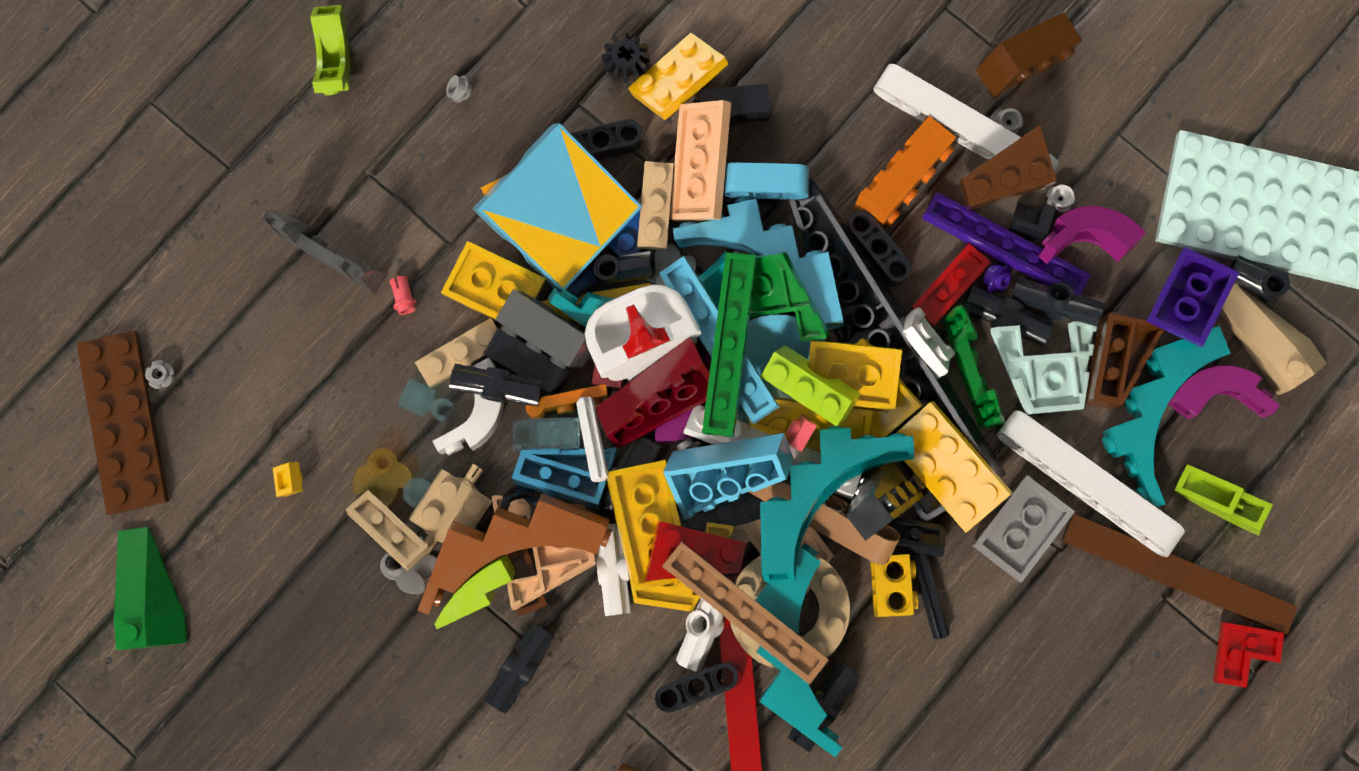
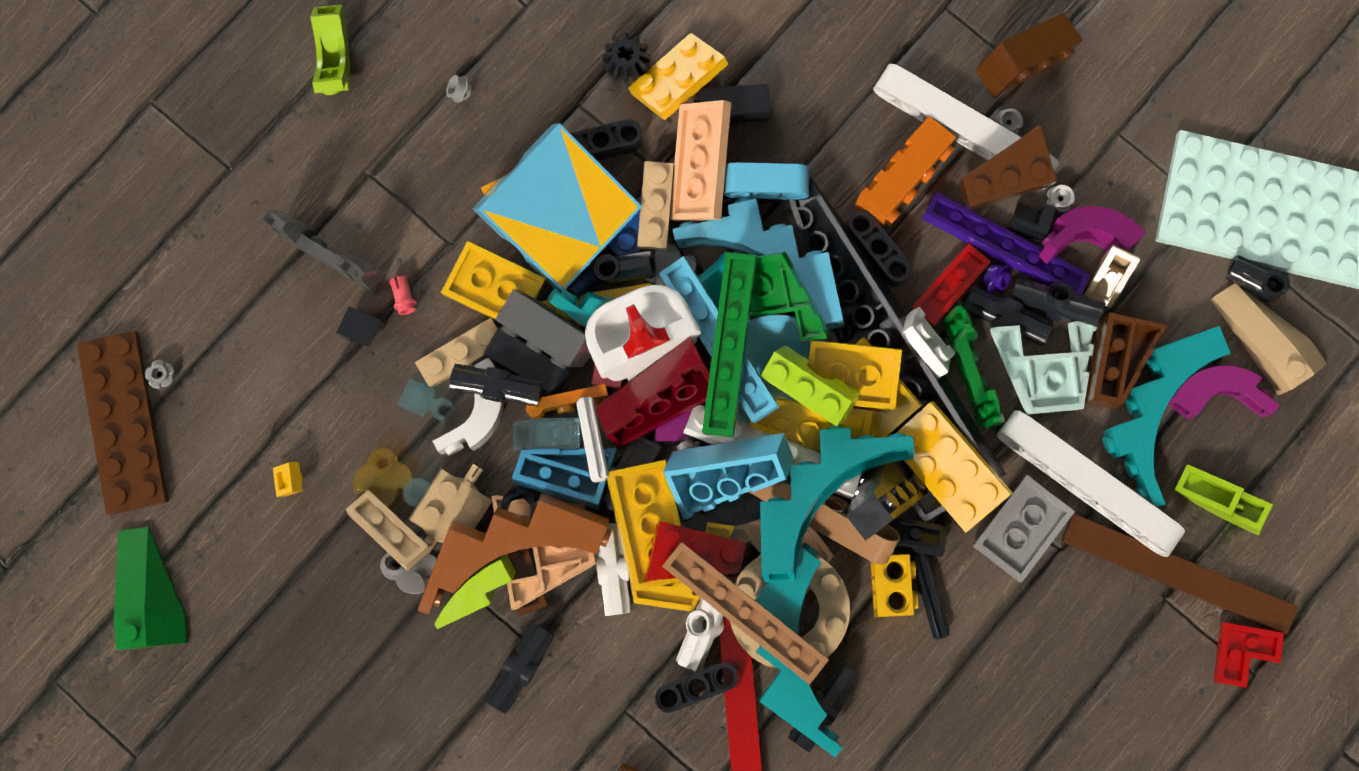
coral plate [787,413,817,452] -> none
dark purple slope [1147,247,1240,347] -> none
none -> black panel [336,306,386,347]
none -> tan slope [1084,245,1140,308]

